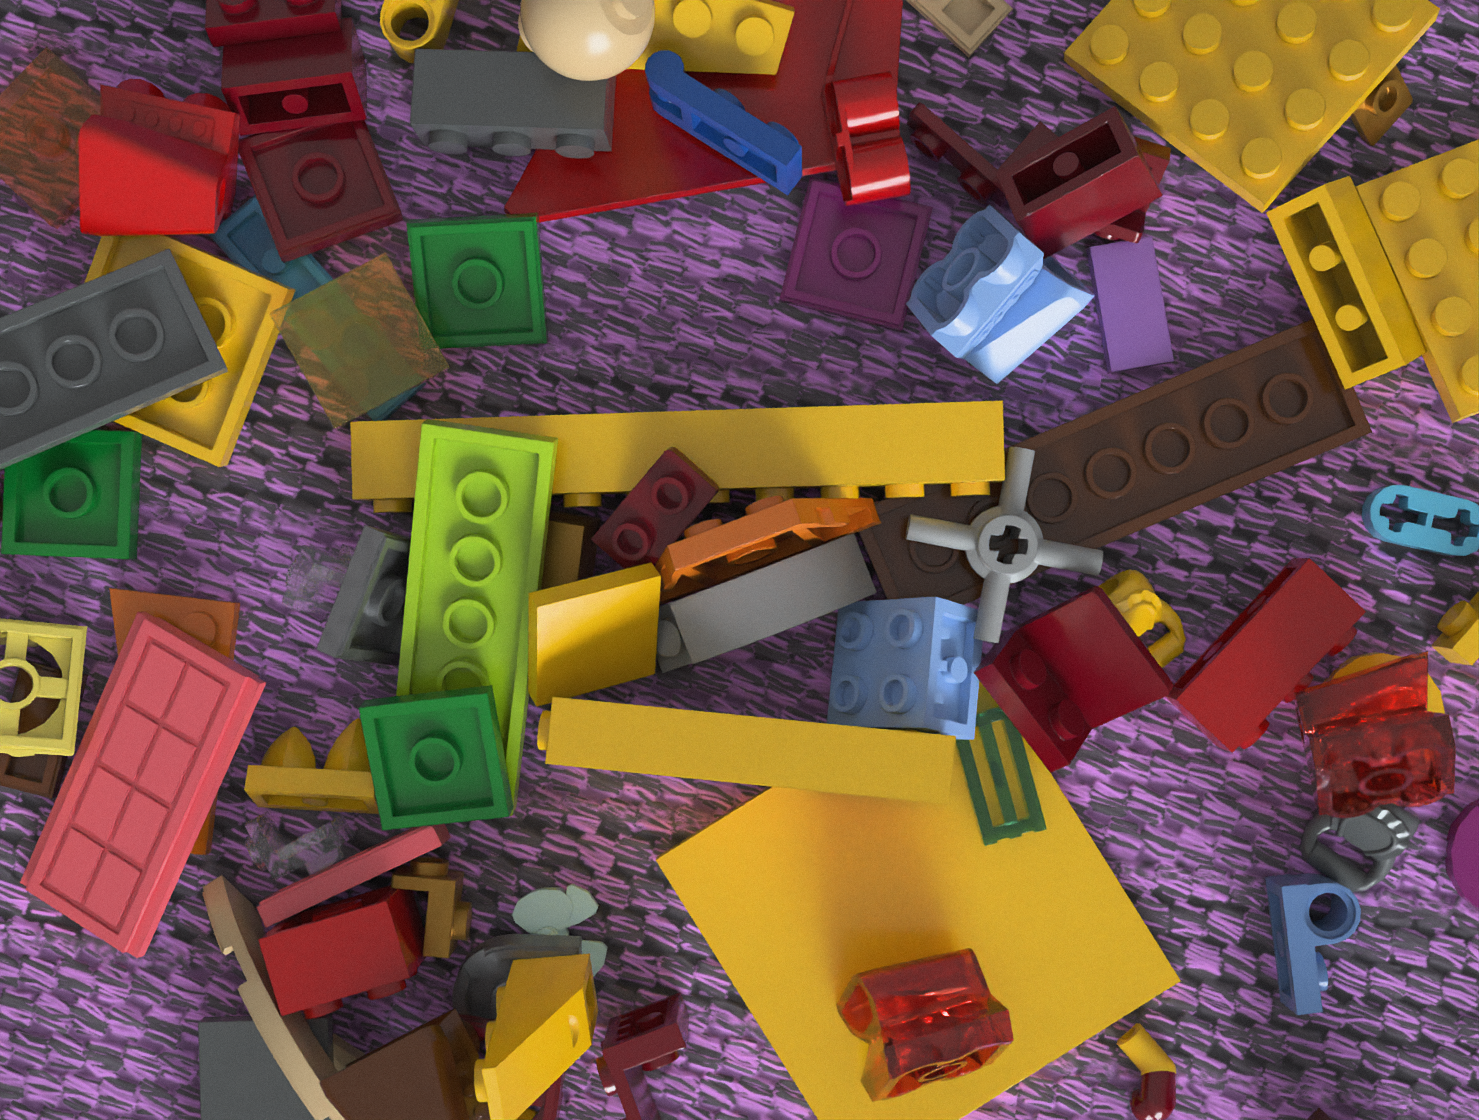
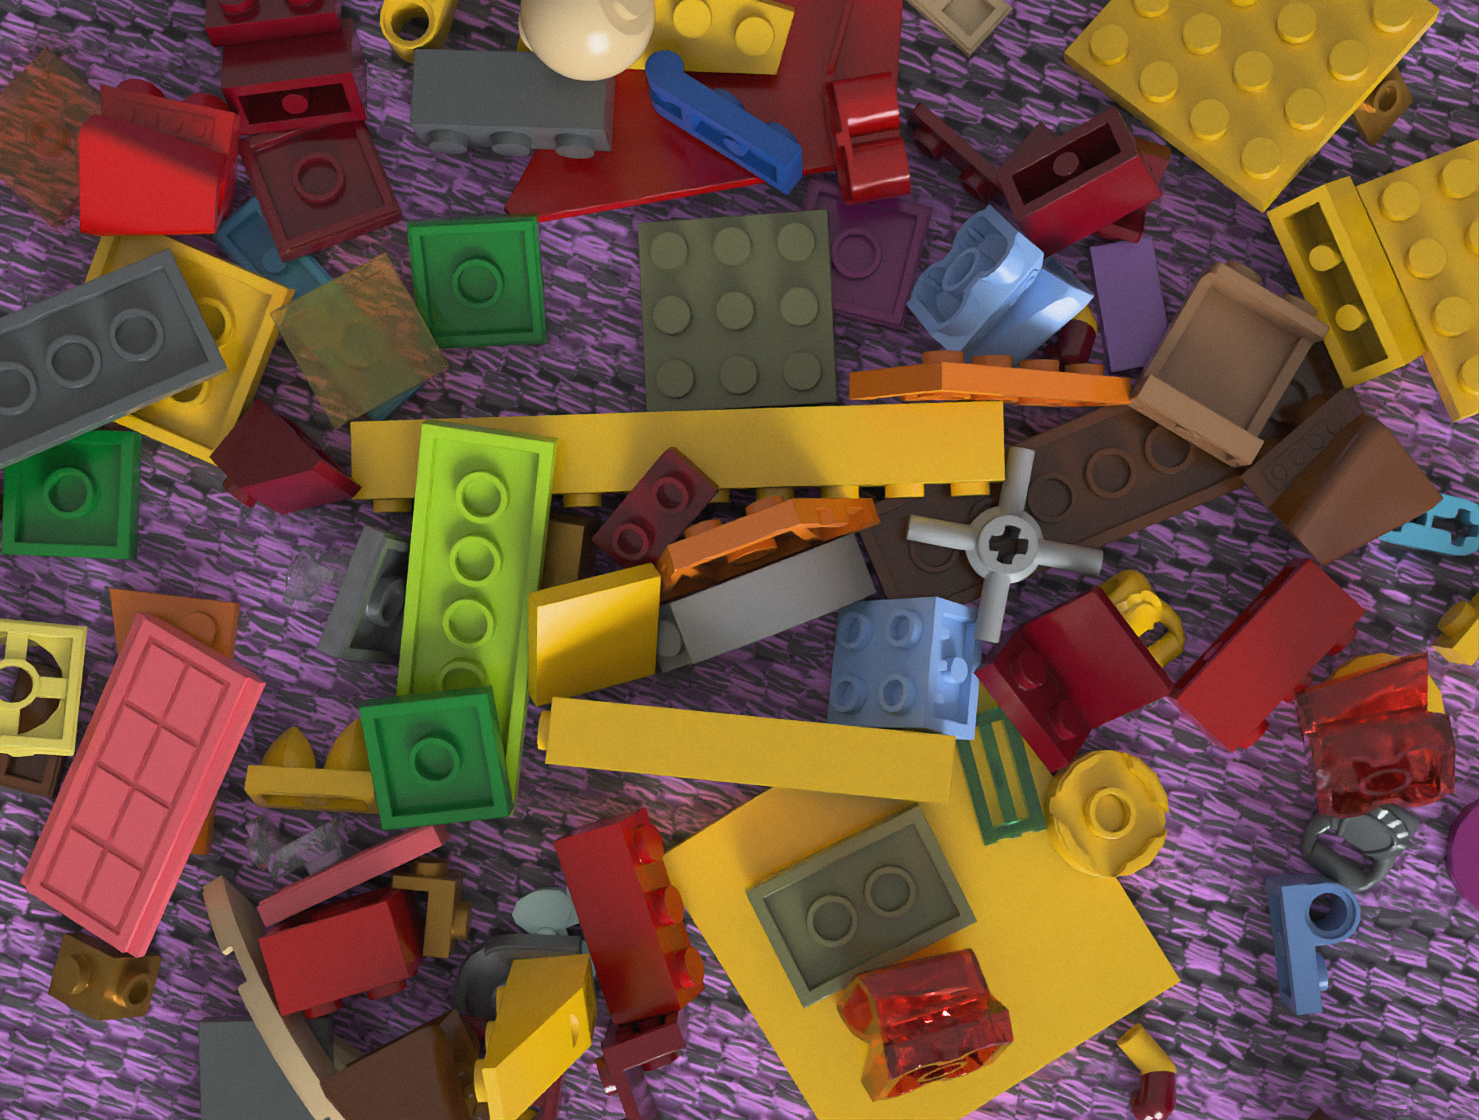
none -> pearl gold bracket [48,932,162,1021]
none -> dark red slope [209,398,362,515]
none -> red brick [553,807,706,1026]
none -> olive plate [637,209,839,412]
none -> olive plate [745,802,977,1008]
none -> orange wing [849,350,1131,408]
none -> dark red arm [1043,304,1098,372]
none -> yellow tile [1044,750,1169,877]
none -> medium nougat panel [1127,260,1330,468]
none -> reddish brown piece [1239,389,1443,567]

